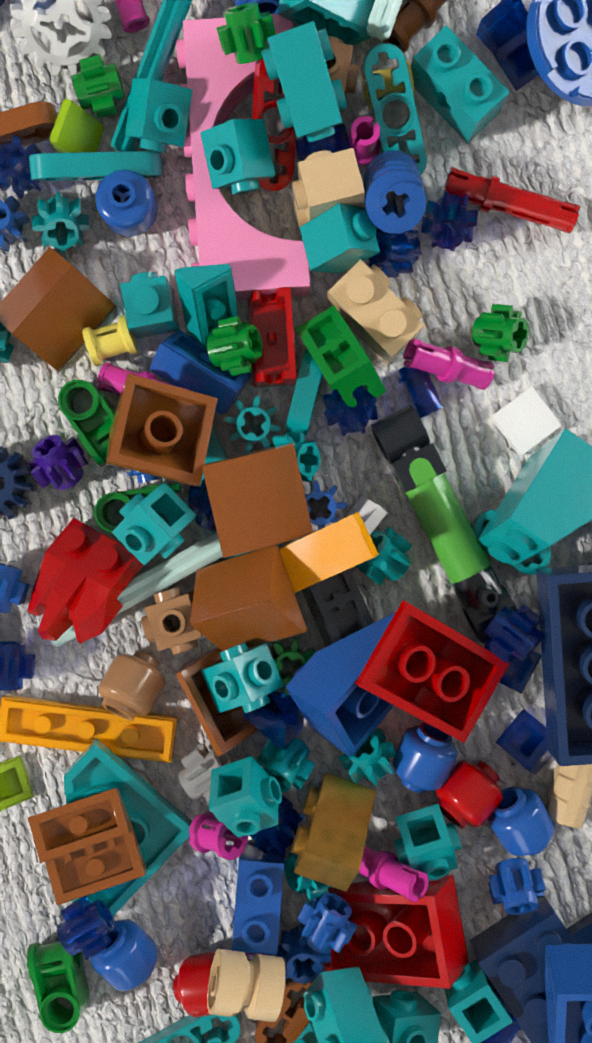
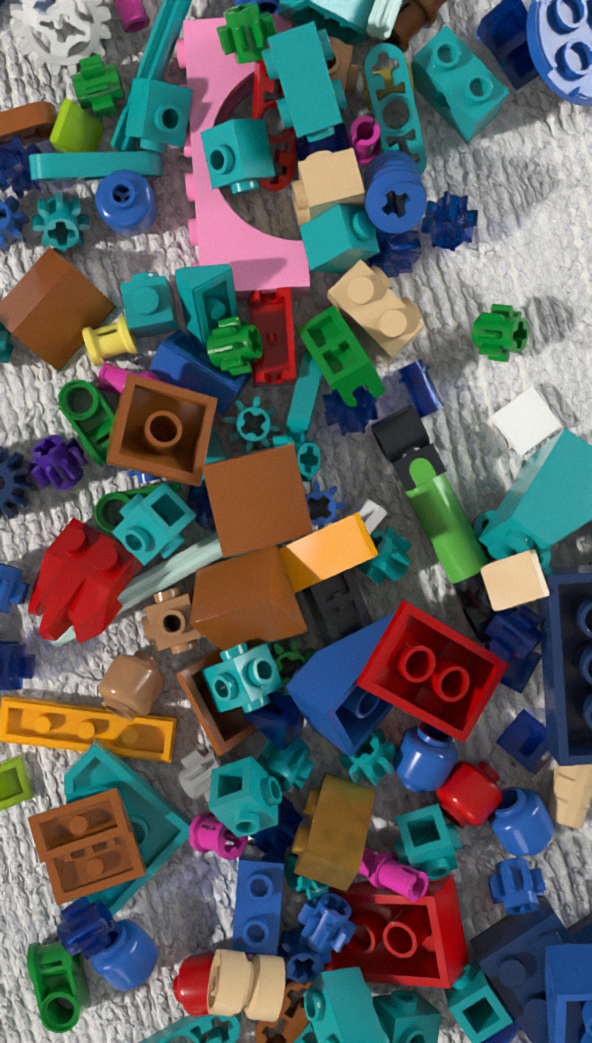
dark pink pin [403,339,495,390] -> none
red pin [442,167,580,234] -> none
none -> tan slope [481,549,550,611]

